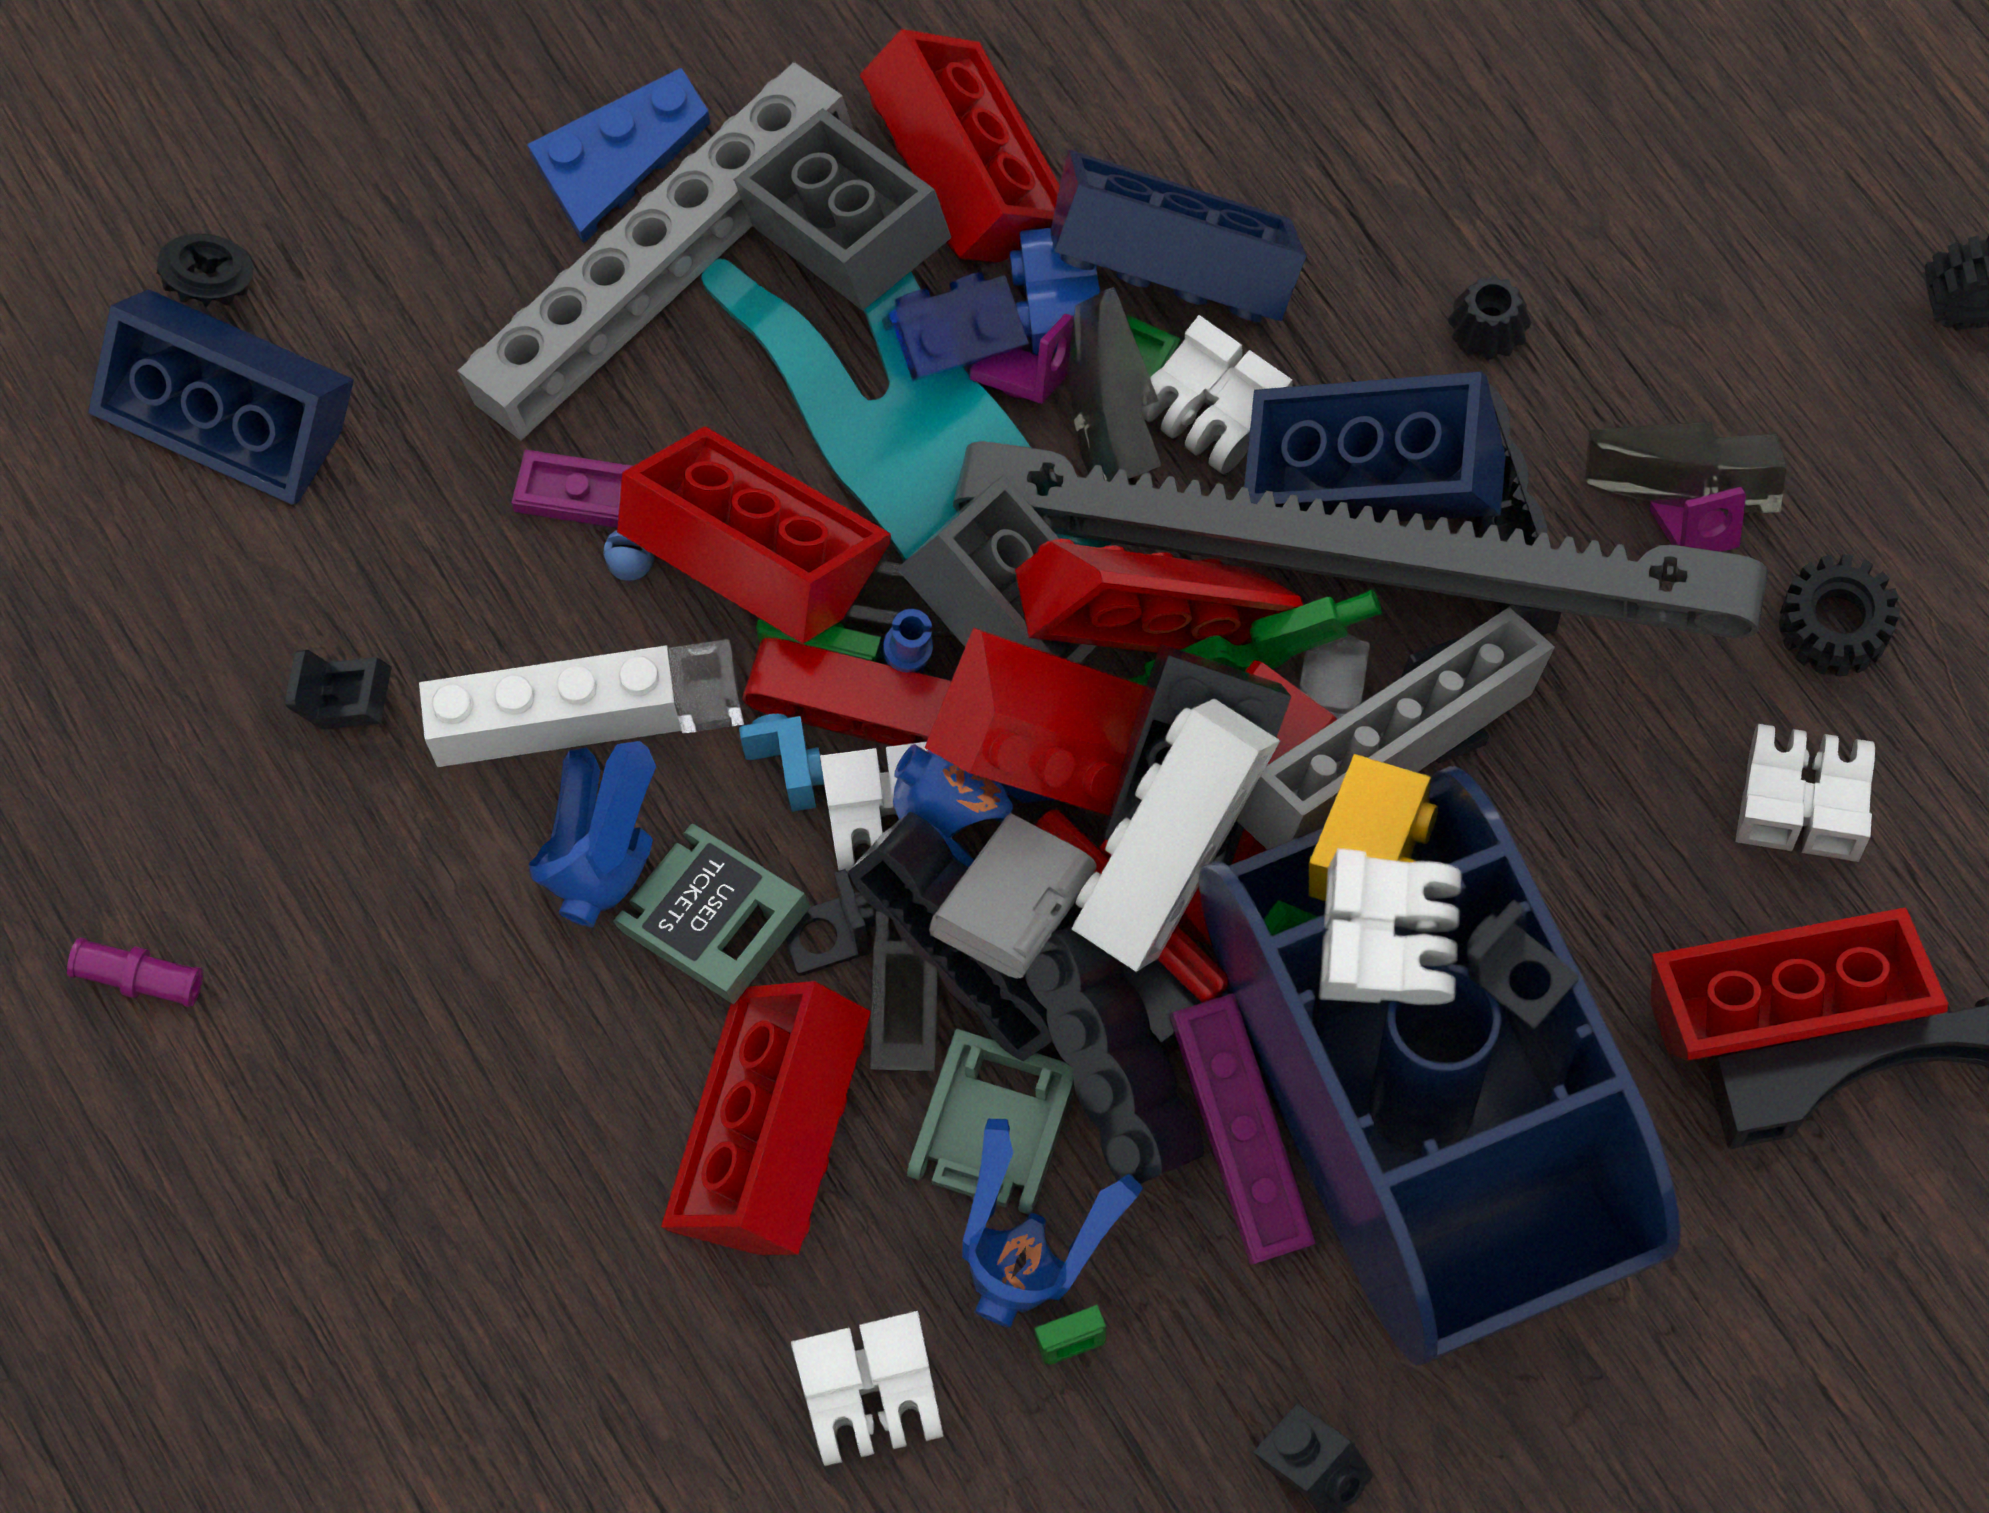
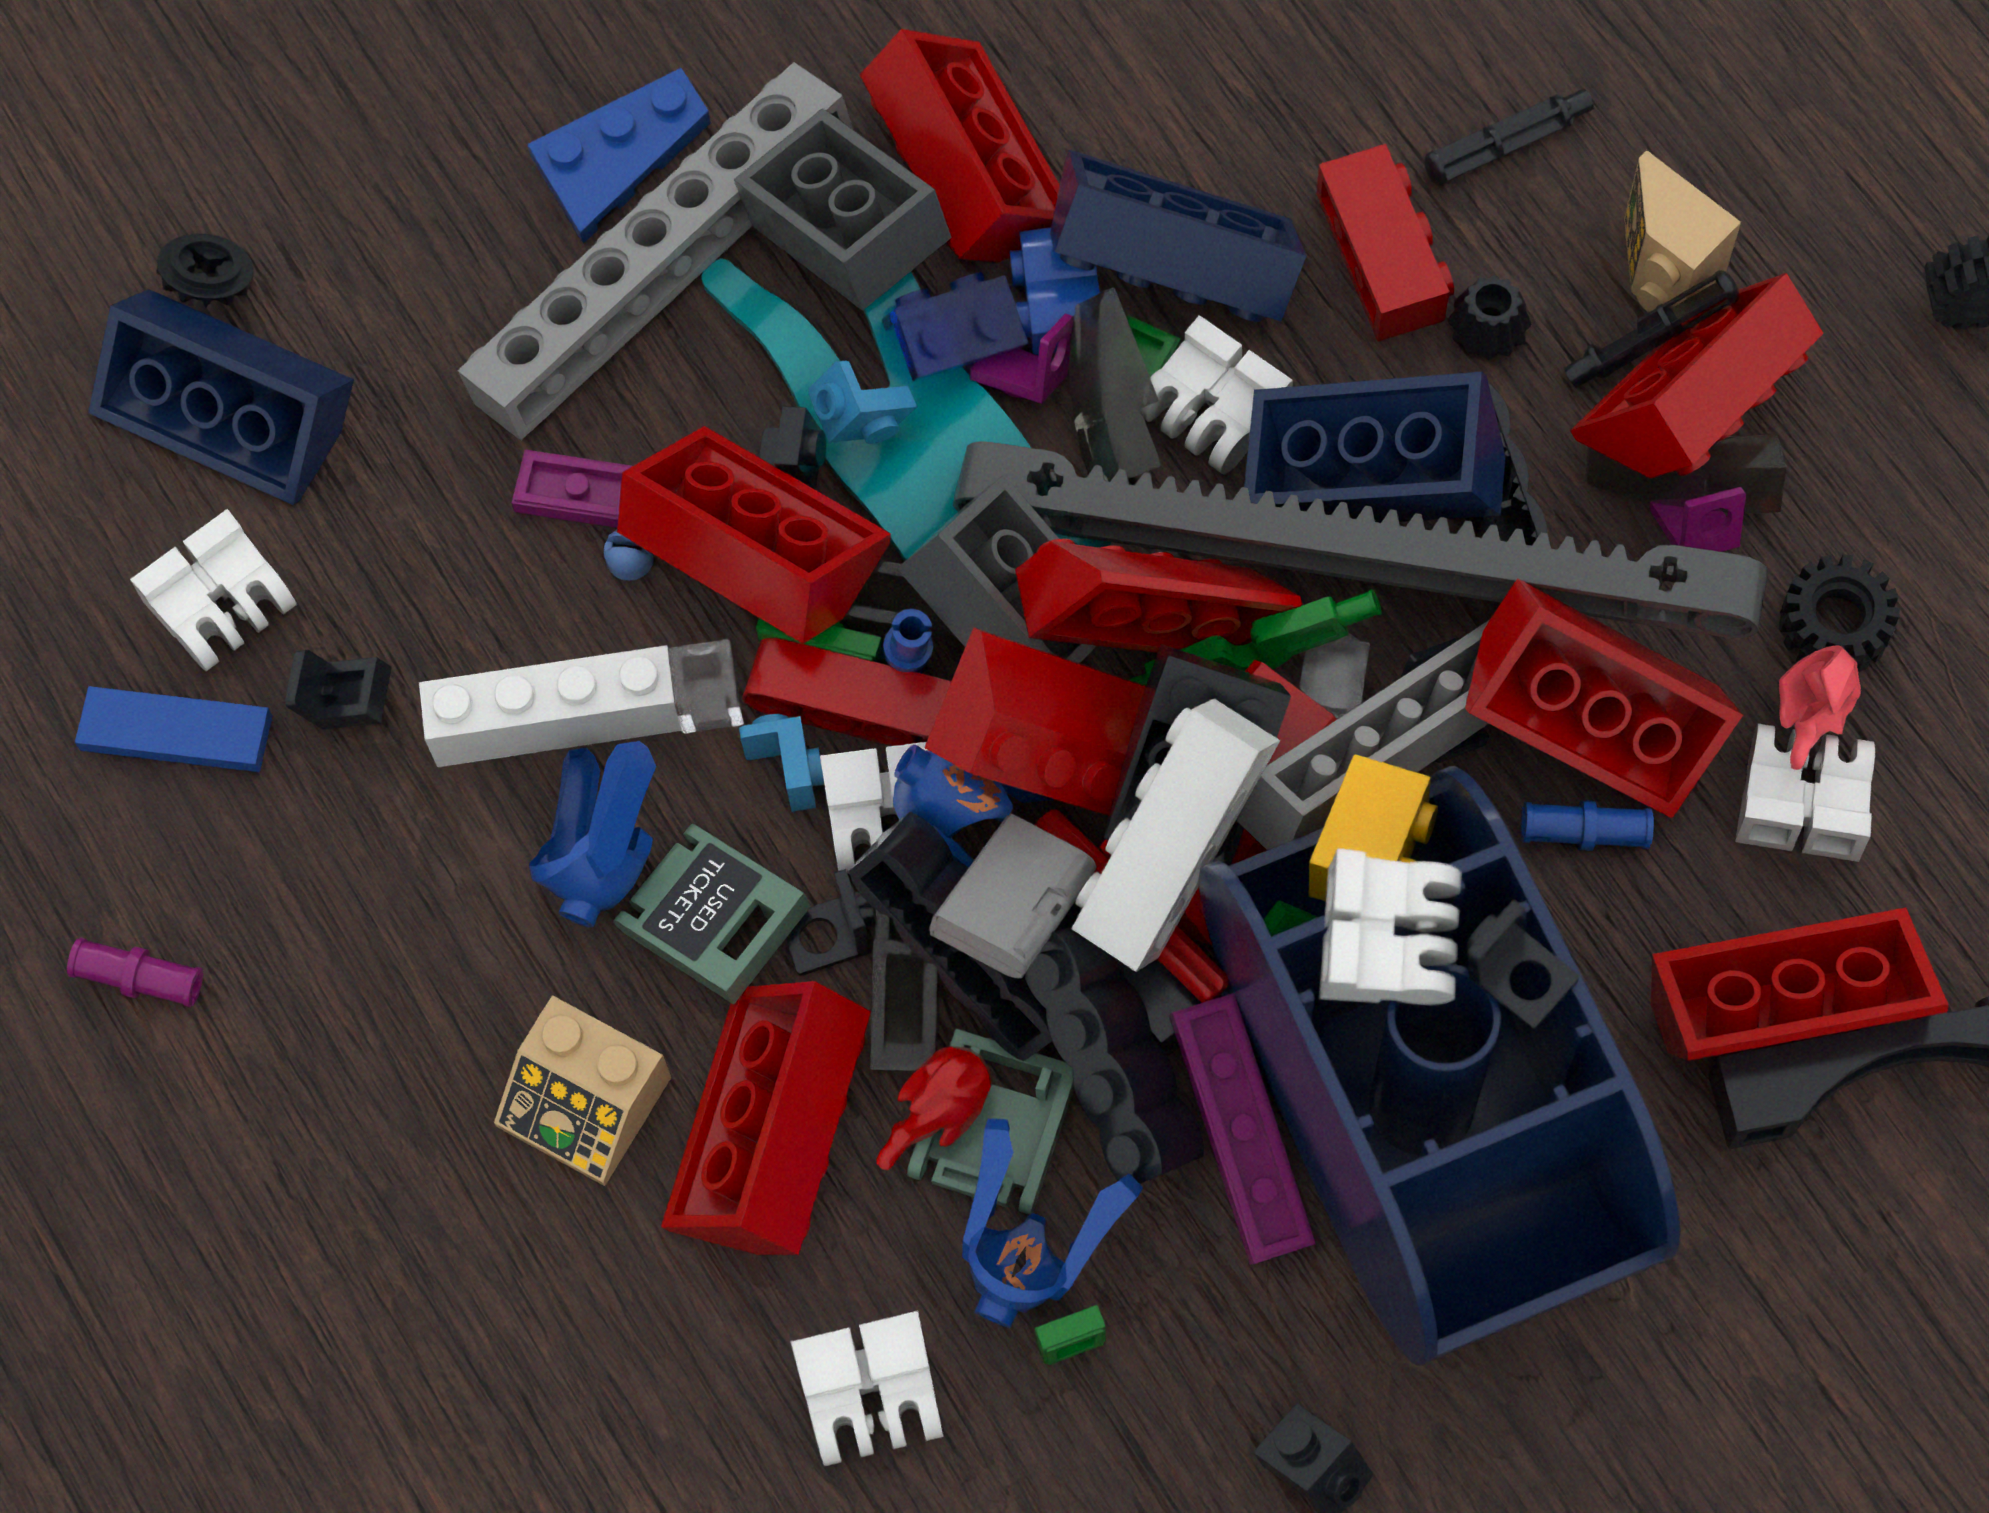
none -> blue tile [75,686,273,772]
none -> white legs [130,509,297,671]
none -> tan slope [494,995,672,1186]
none -> black bracket [759,406,826,490]
none -> dark azure bracket [808,360,917,444]
none -> red piece [876,1046,992,1170]
none -> red brick [1316,144,1454,342]
none -> black piece [1424,89,1594,185]
none -> red slope [1465,578,1743,818]
none -> blue pin [1520,800,1654,851]
none -> black piece [1564,270,1739,388]
none -> red slope [1570,273,1824,478]
none -> tan slope [1624,150,1741,312]
none -> coral piece [1779,645,1861,770]

